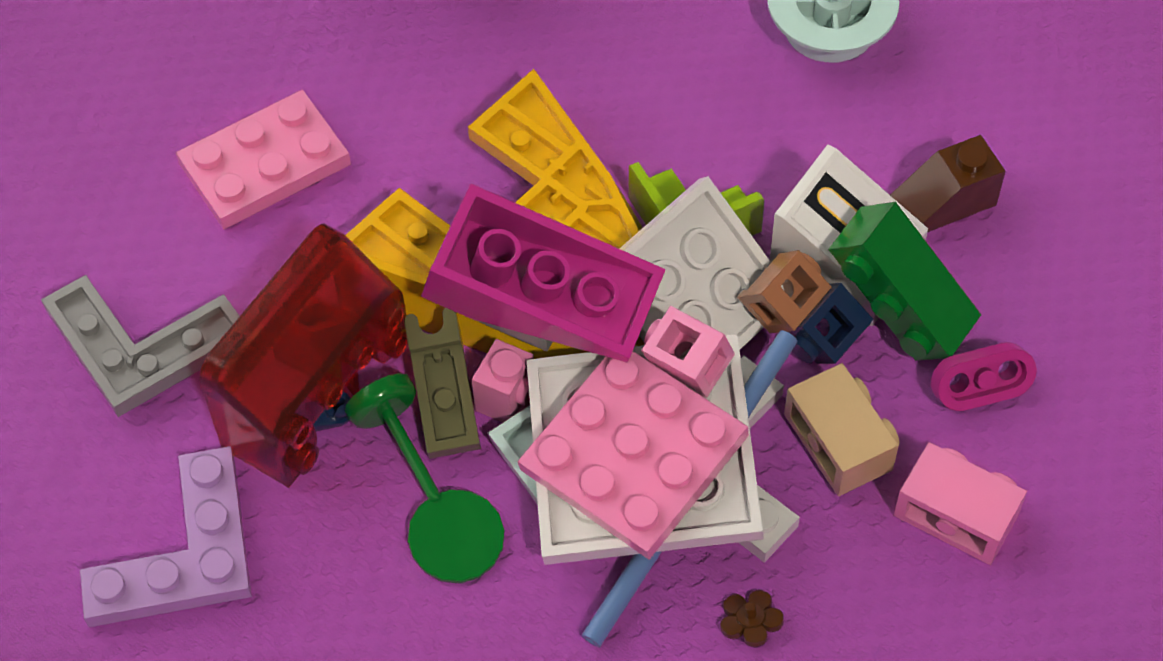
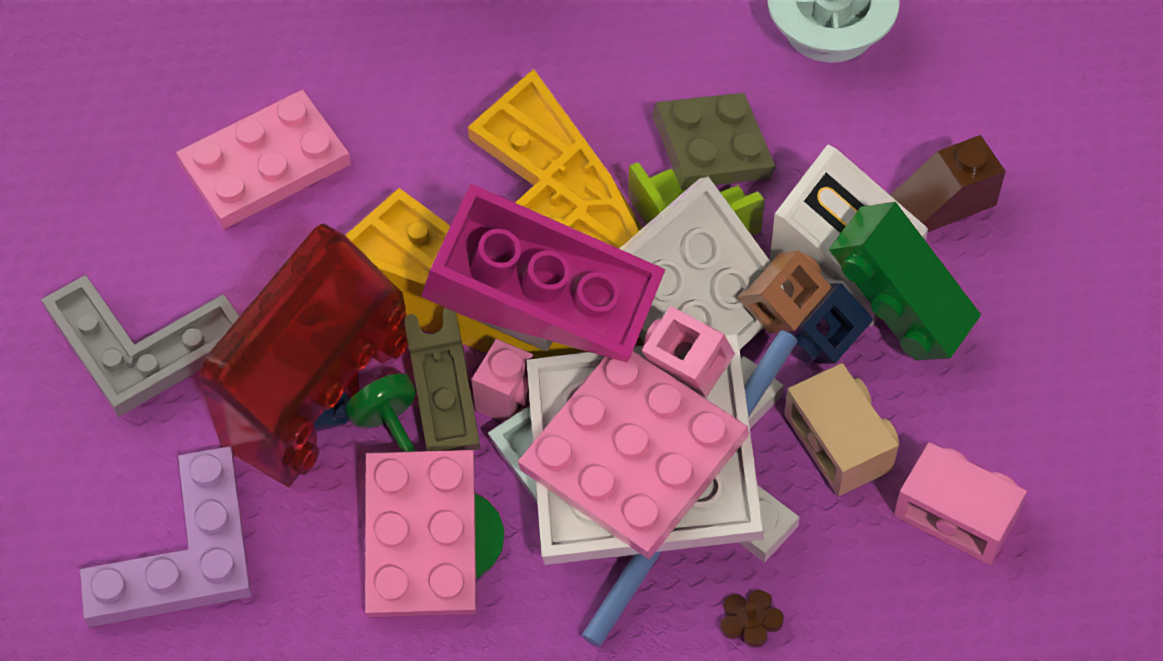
dark pink plate [931,342,1037,411] -> none
none -> bright pink plate [365,450,477,617]
none -> olive plate [652,93,776,189]

